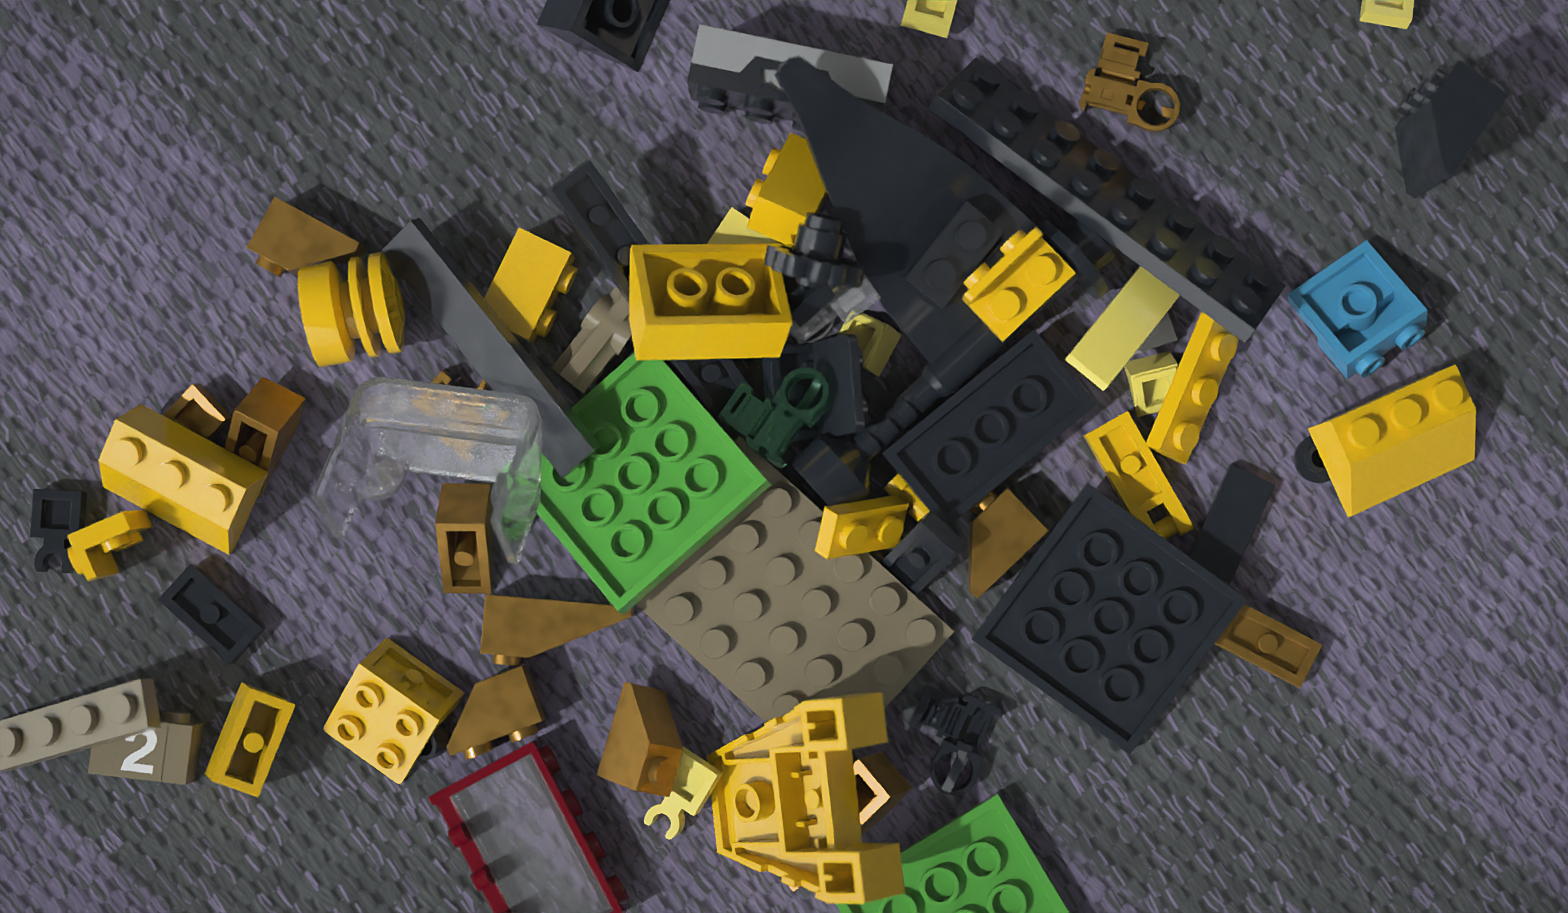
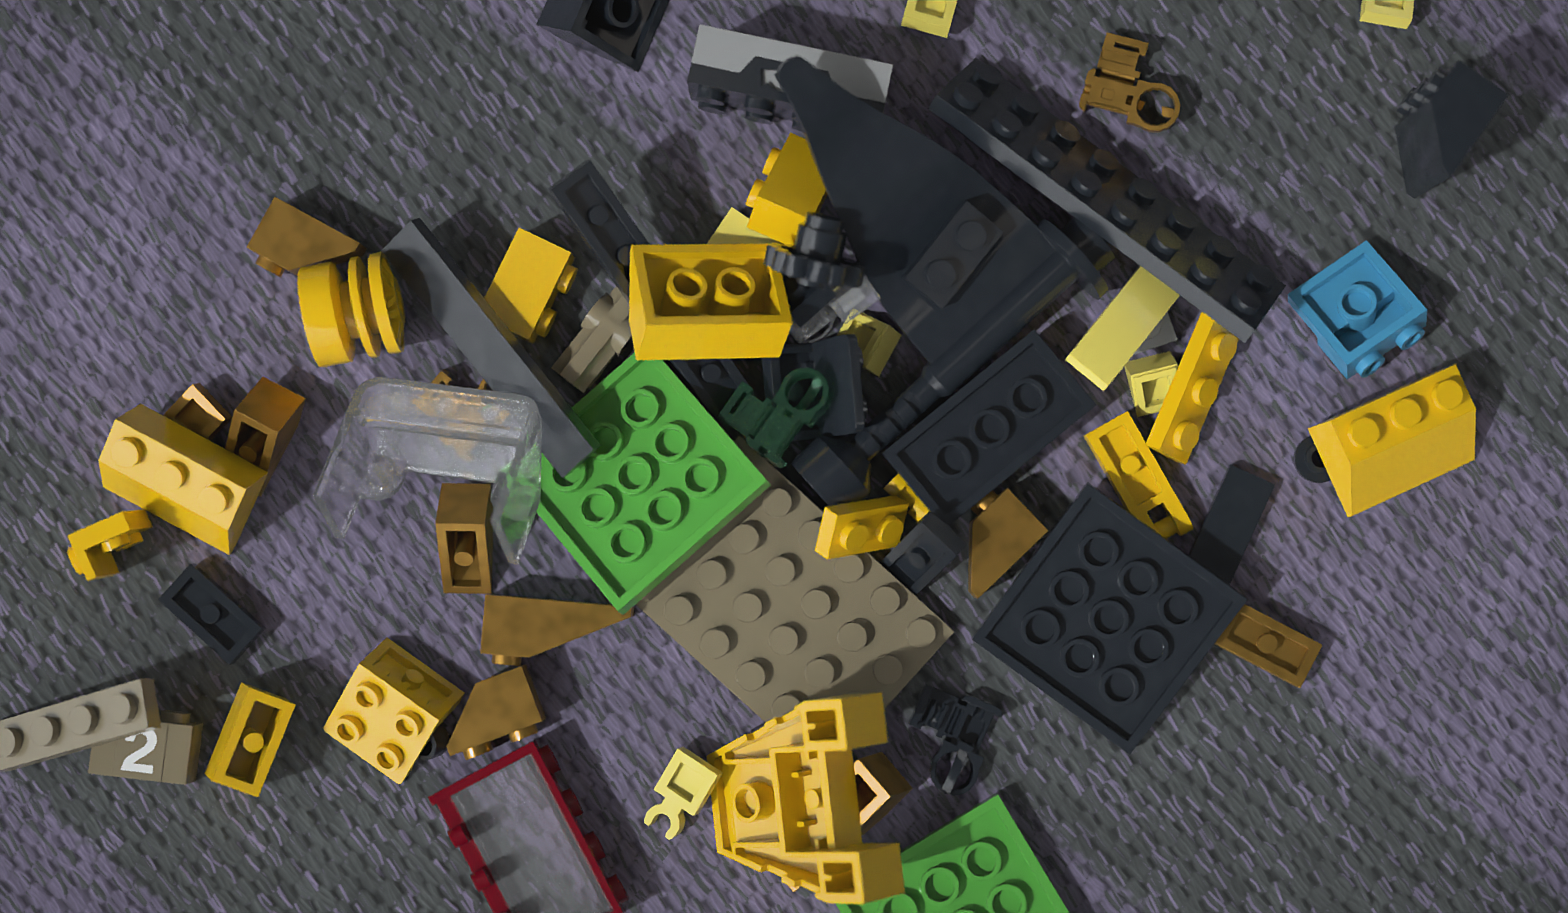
black plate [30,489,87,573] -> none
pearl gold slope [597,681,683,797] -> none
yellow bracket [962,227,1076,342] -> none

